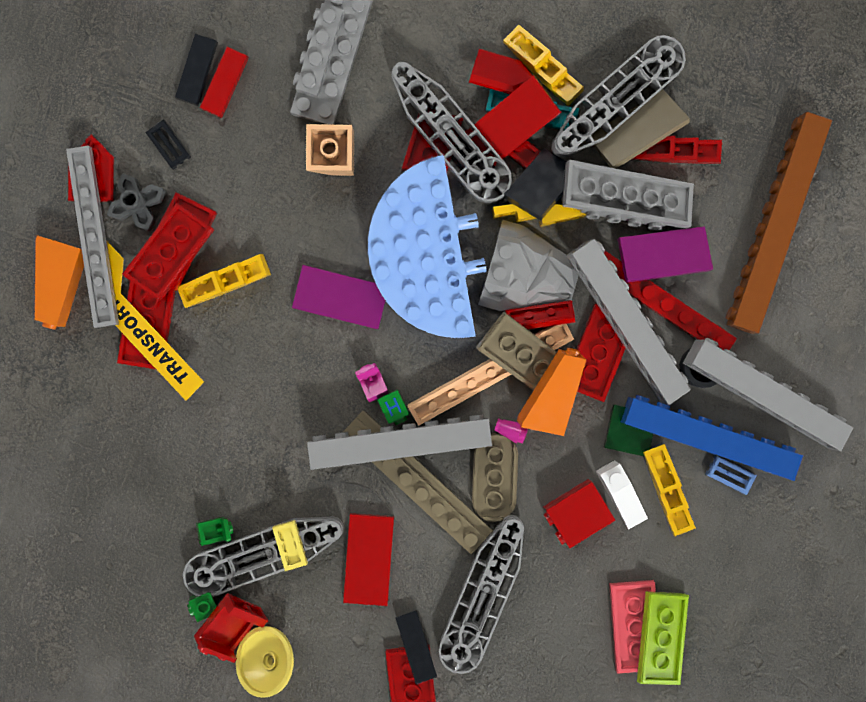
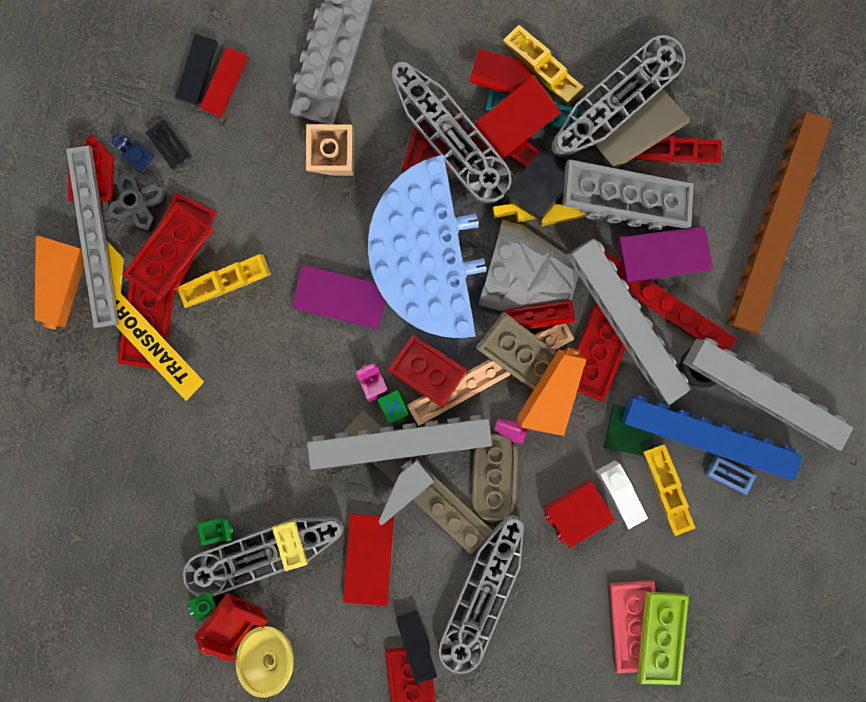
none -> dark blue plate [111,133,156,173]
none -> light grey slope [379,458,434,525]
none -> red tile [388,334,468,408]

